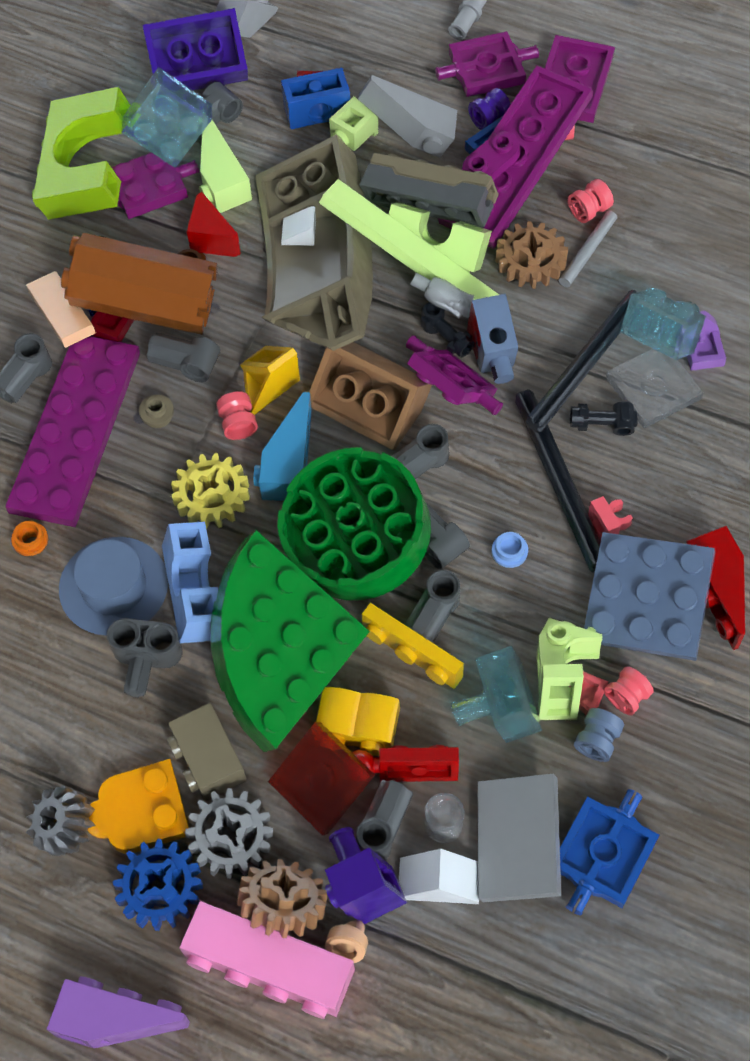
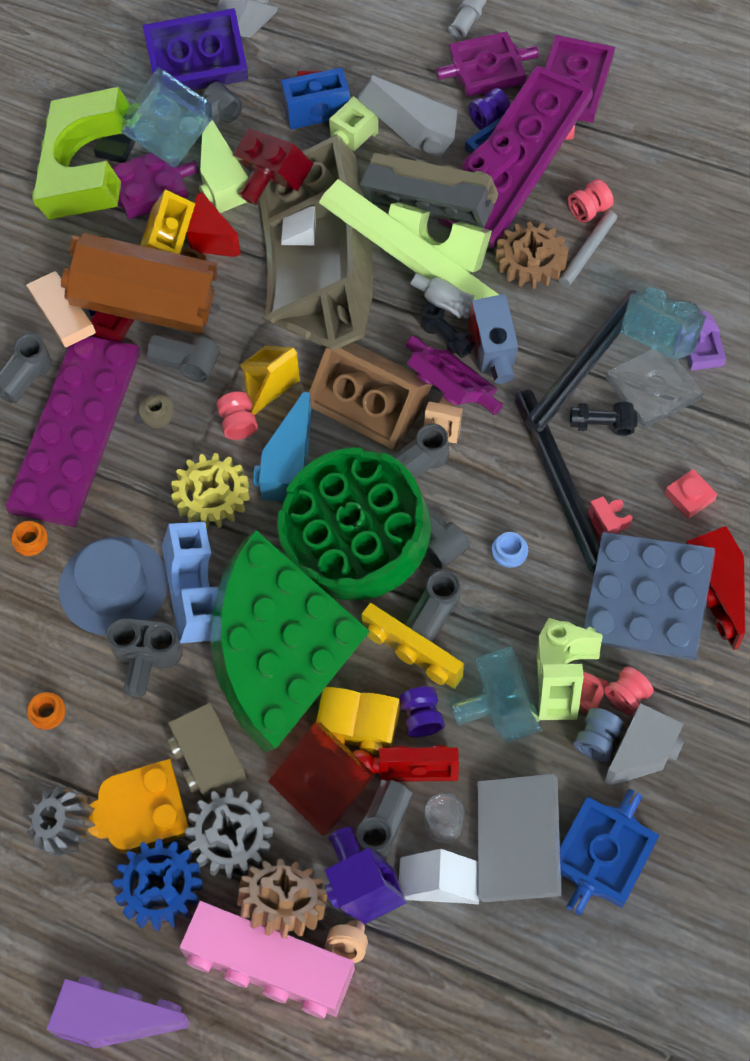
none -> orange plate [27,692,66,730]
none -> black tile [94,132,136,163]
none -> yellow brick [140,189,195,254]
none -> dark red brick [233,128,314,206]
none -> dark purple wheel [399,686,445,738]
none -> light nougat tile [424,397,463,444]
none -> light grey slope [604,703,686,786]
none -> coral plate [664,469,717,519]

